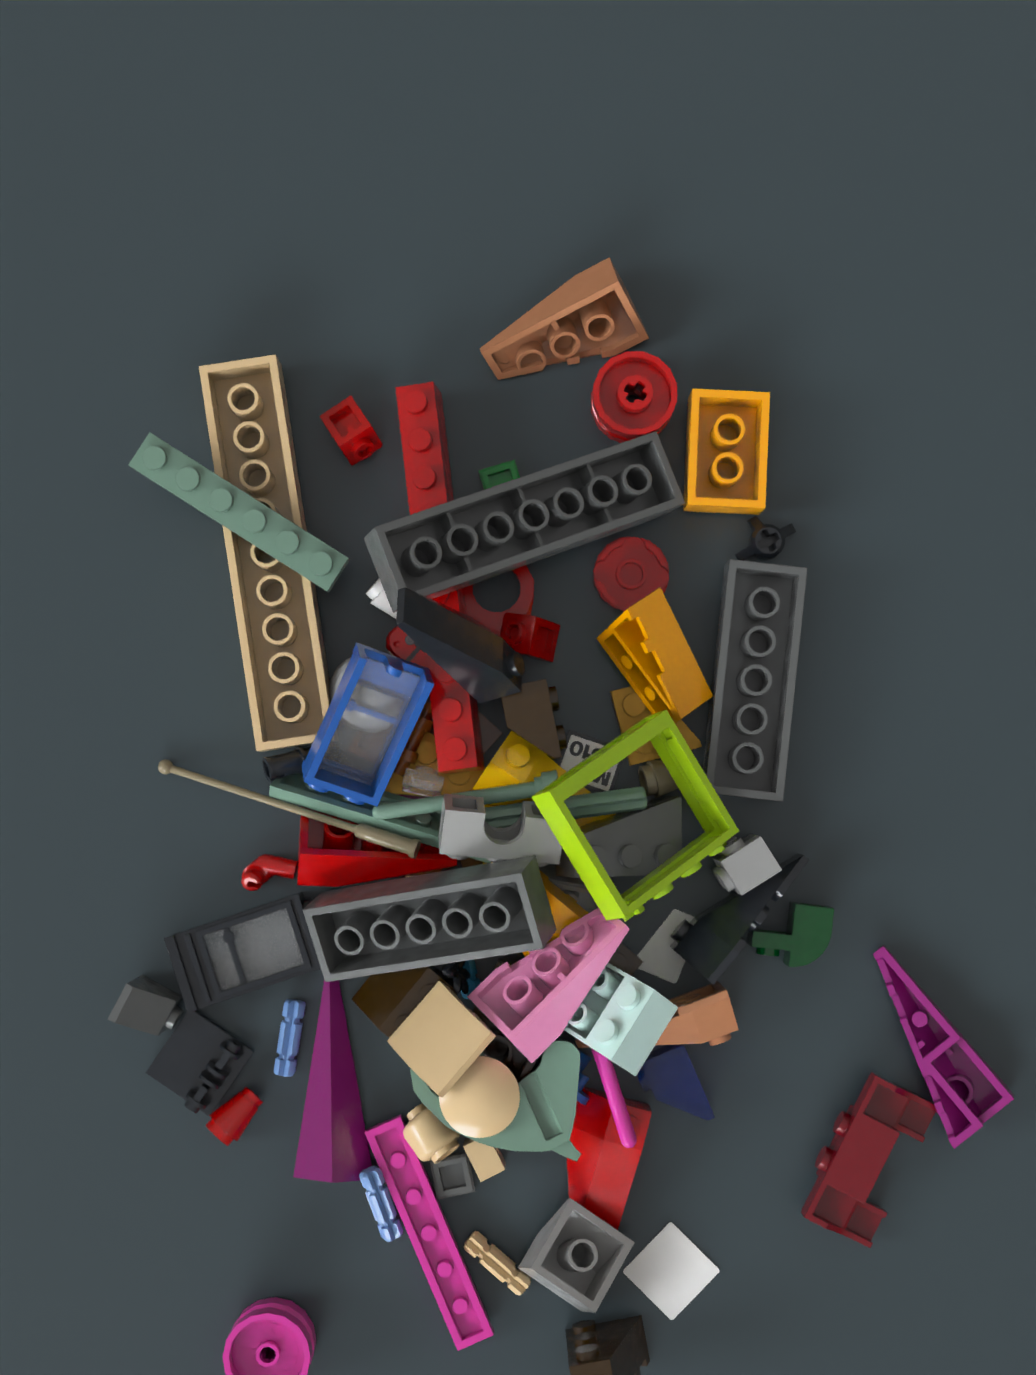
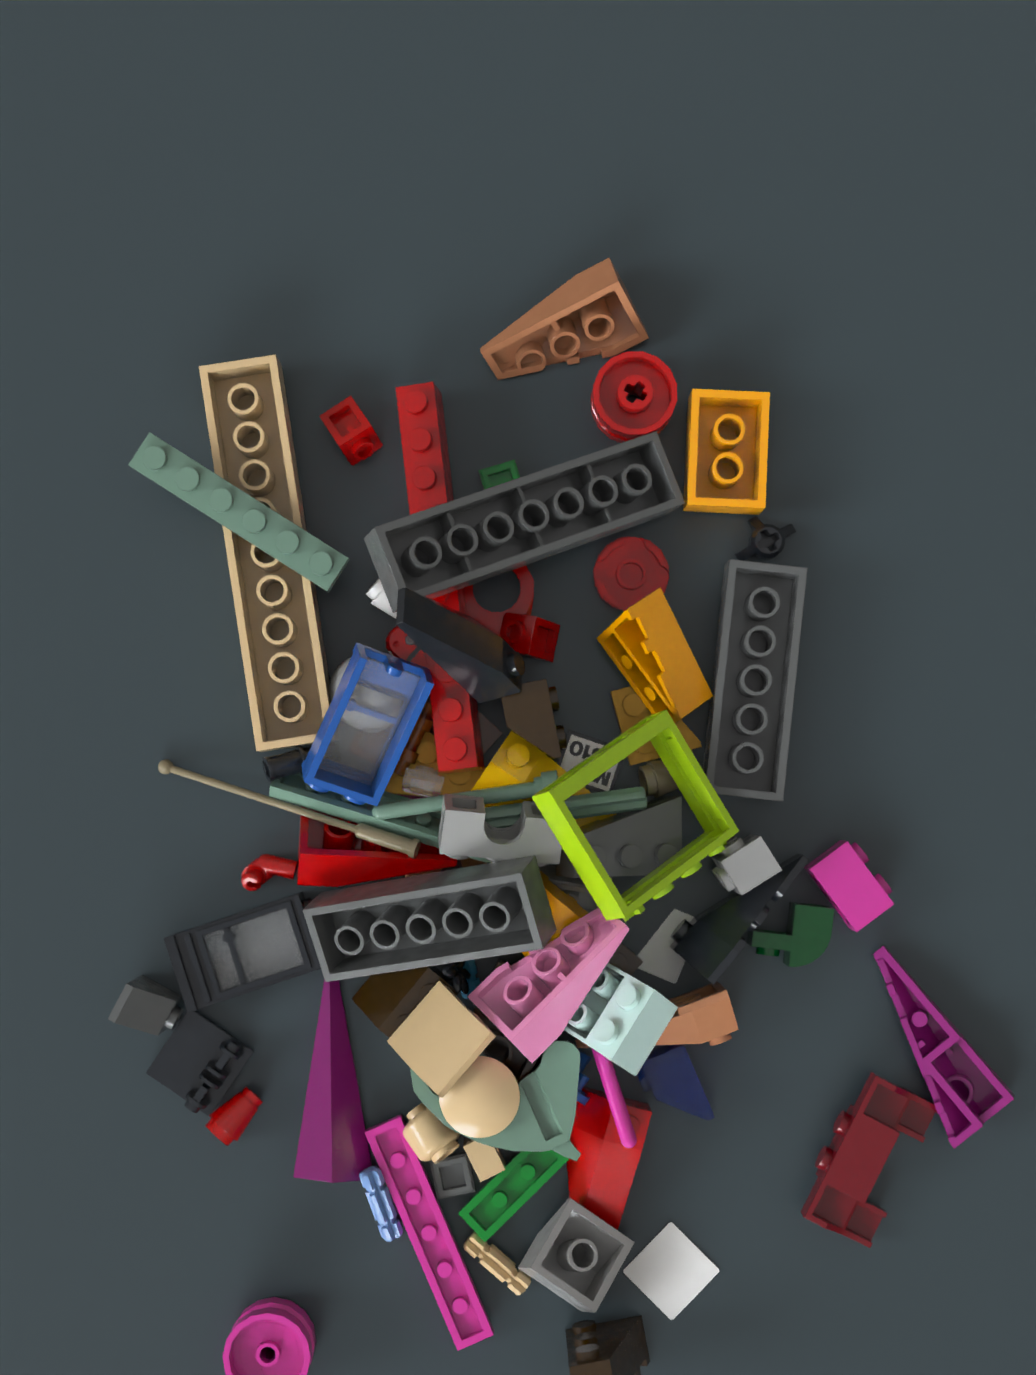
medium blue axle [274,999,306,1077] -> none
none -> green plate [458,1150,569,1242]
none -> dark pink brick [804,840,894,932]

